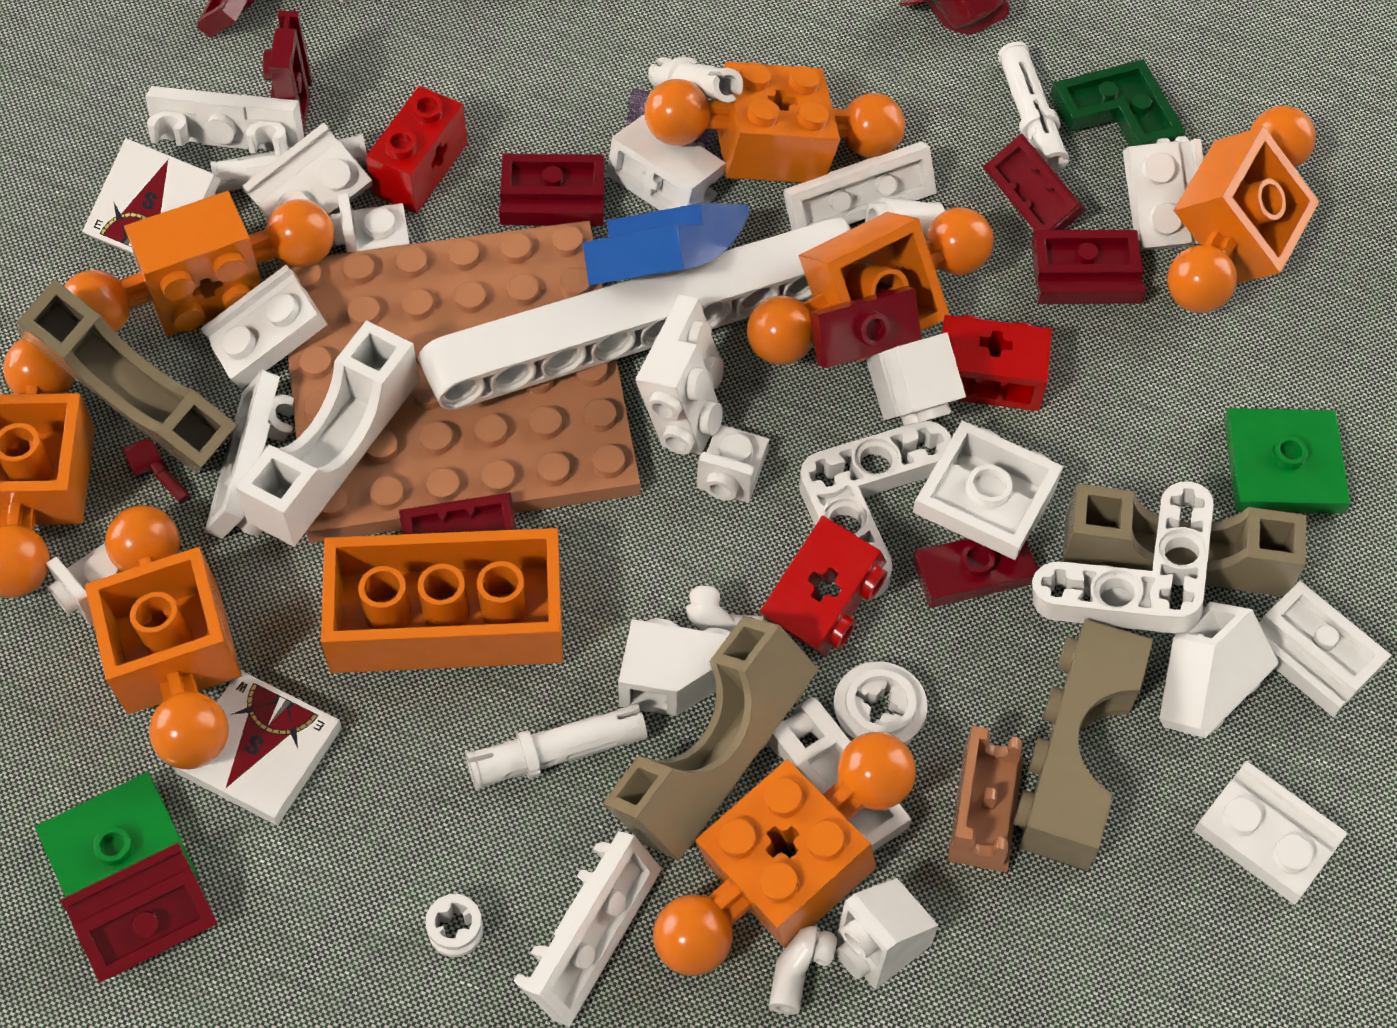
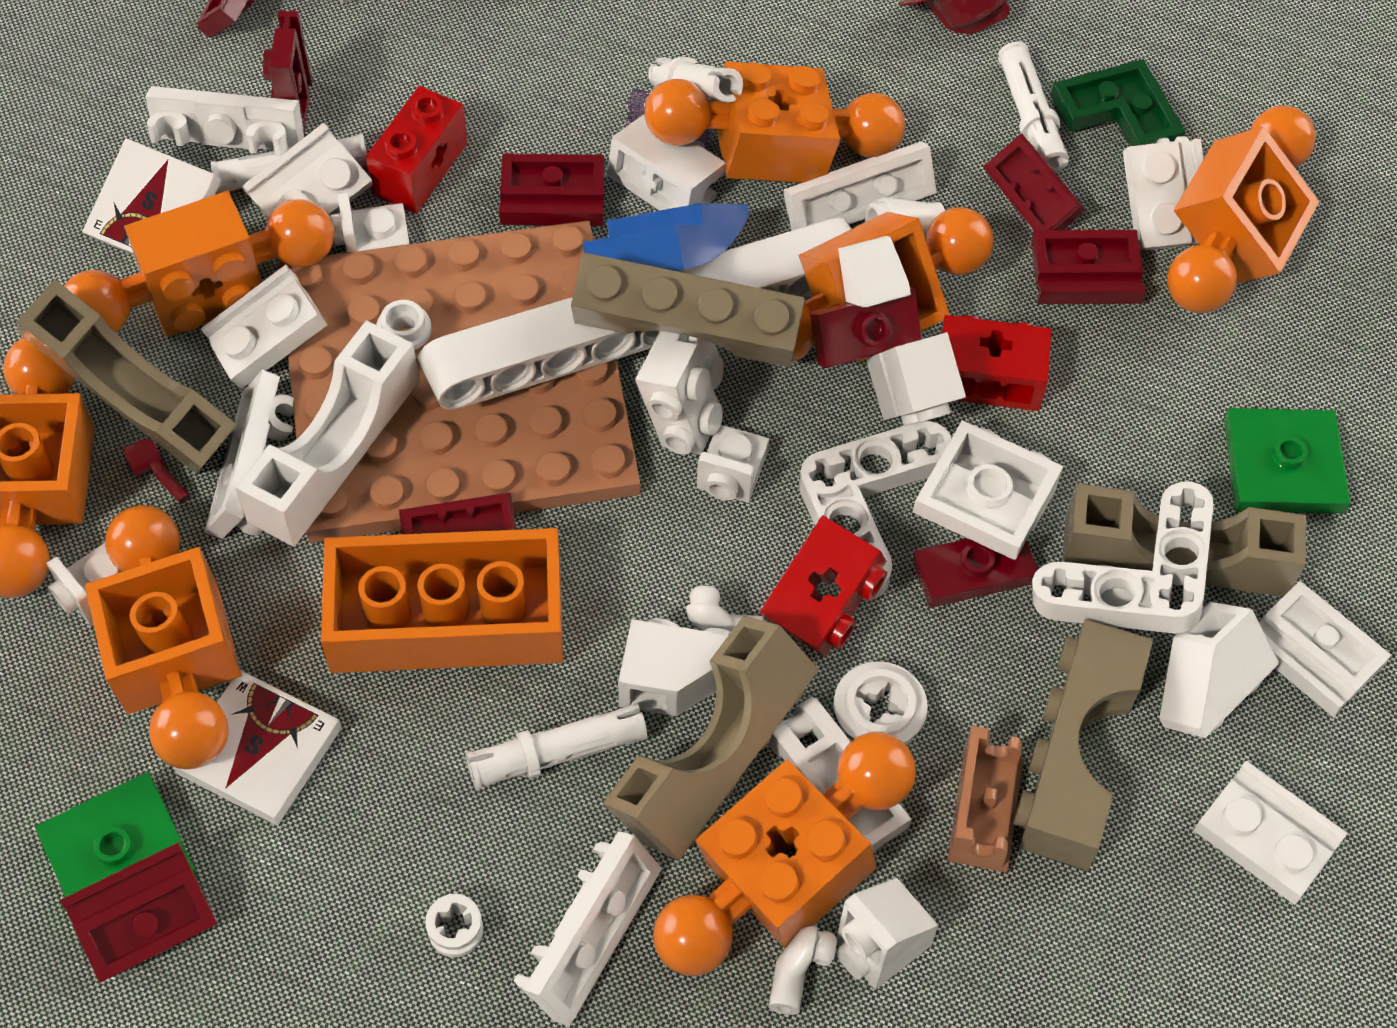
none -> white plate [377,300,432,350]
none -> dark tan arch [571,252,805,368]
none -> white slope [838,236,911,307]

